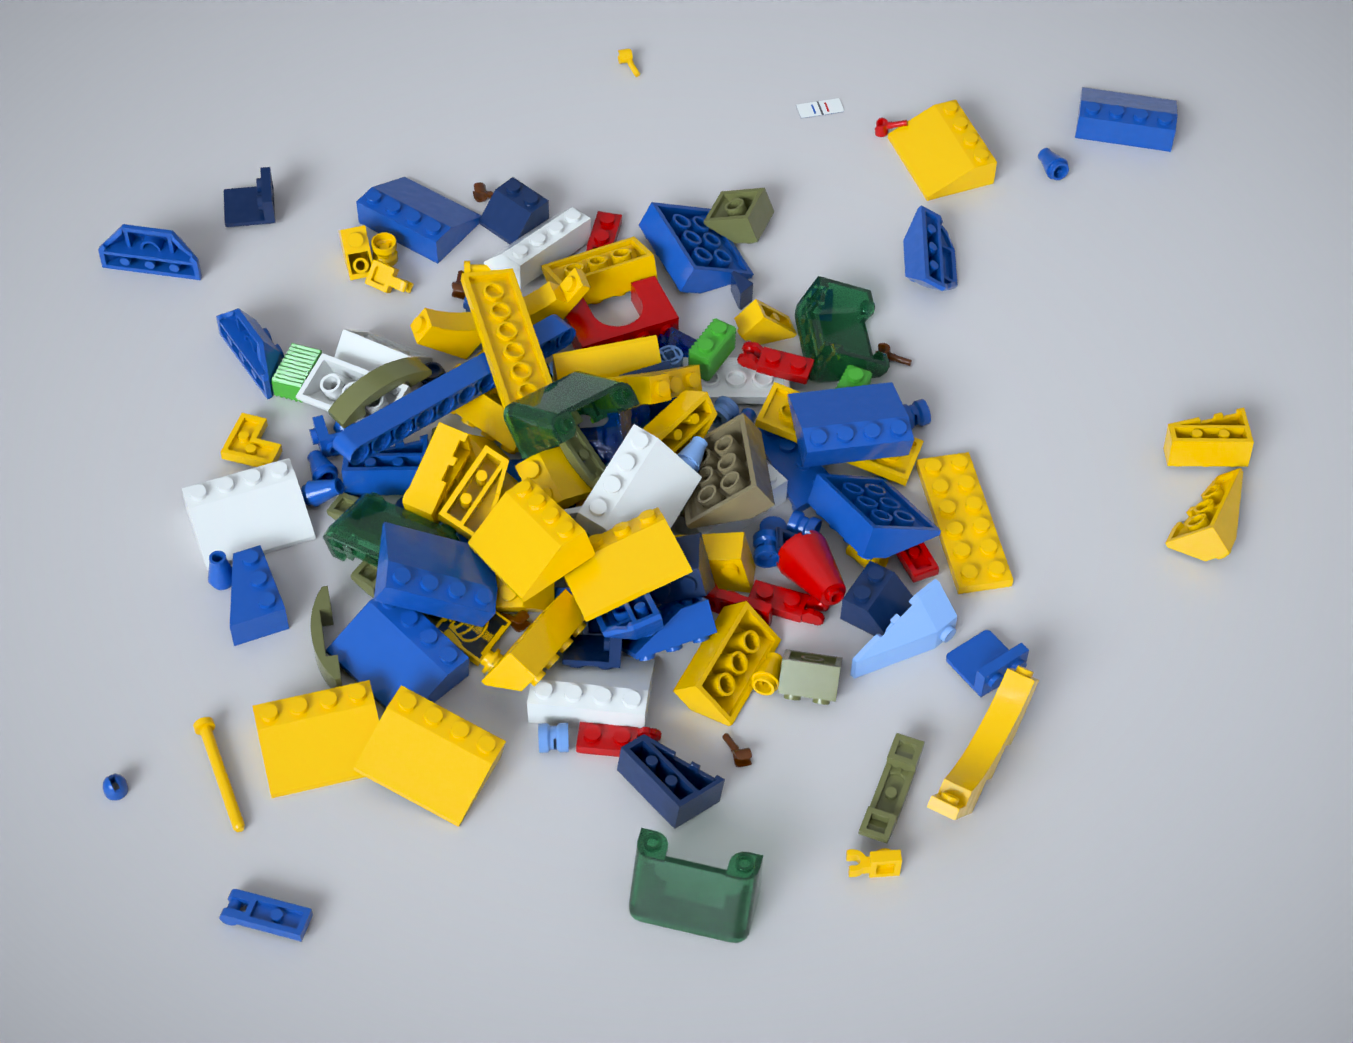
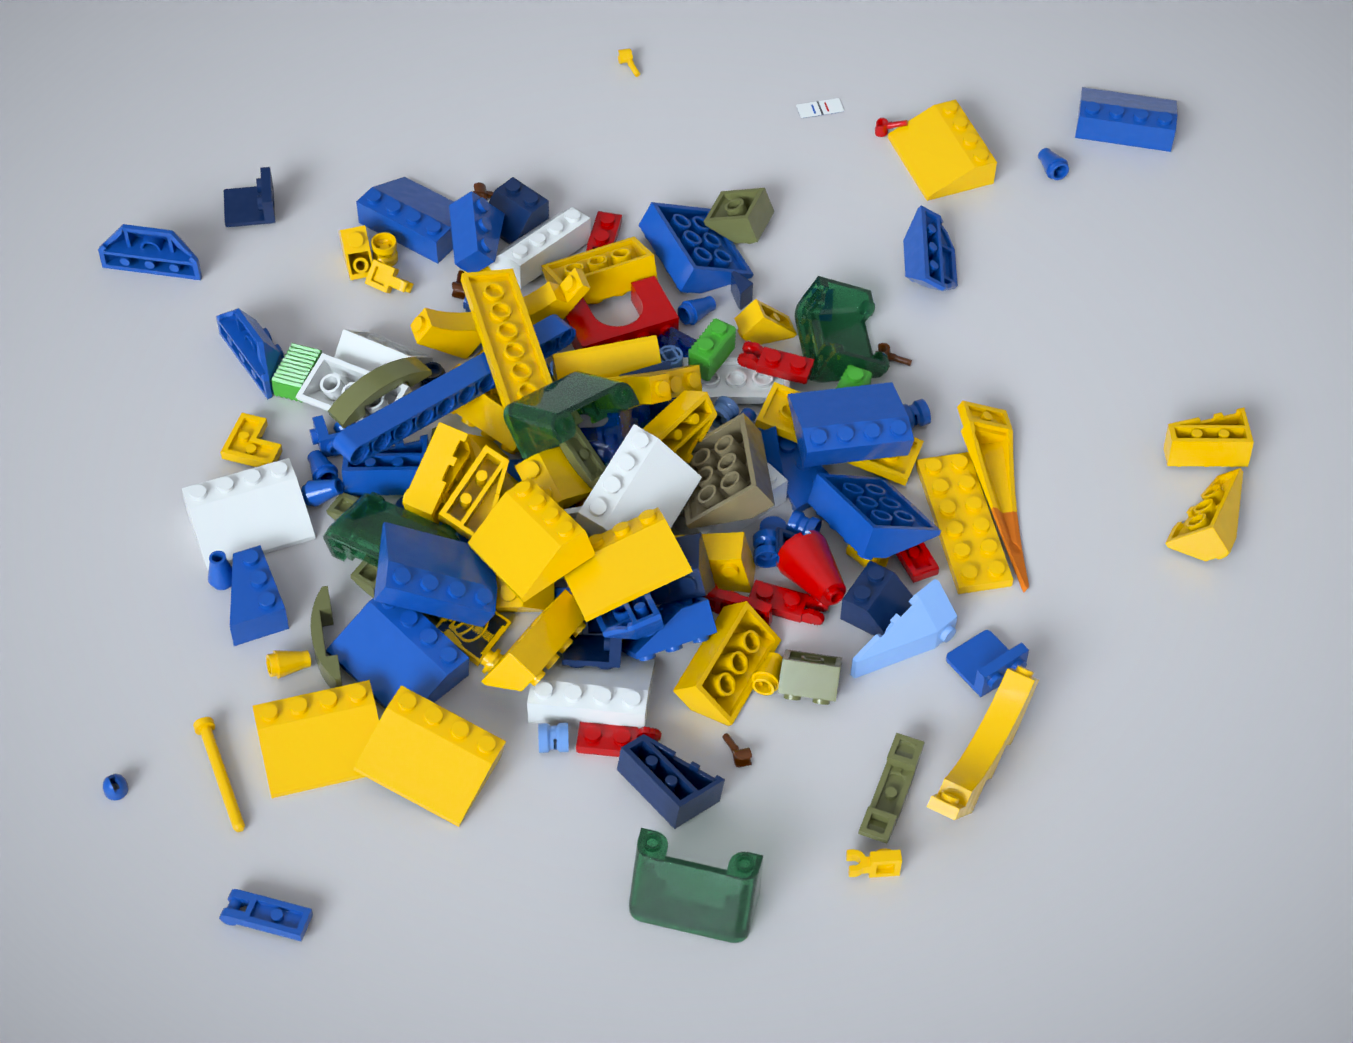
reddish brown hand [497,610,531,632] -> none
light blue cone [677,436,708,473] -> none
none -> yellow cone [266,650,311,679]
none -> blue wedge [449,191,505,273]
none -> blue cone [677,296,716,325]
none -> blue sticker [761,426,783,475]
none -> yellow plate [957,400,1029,592]

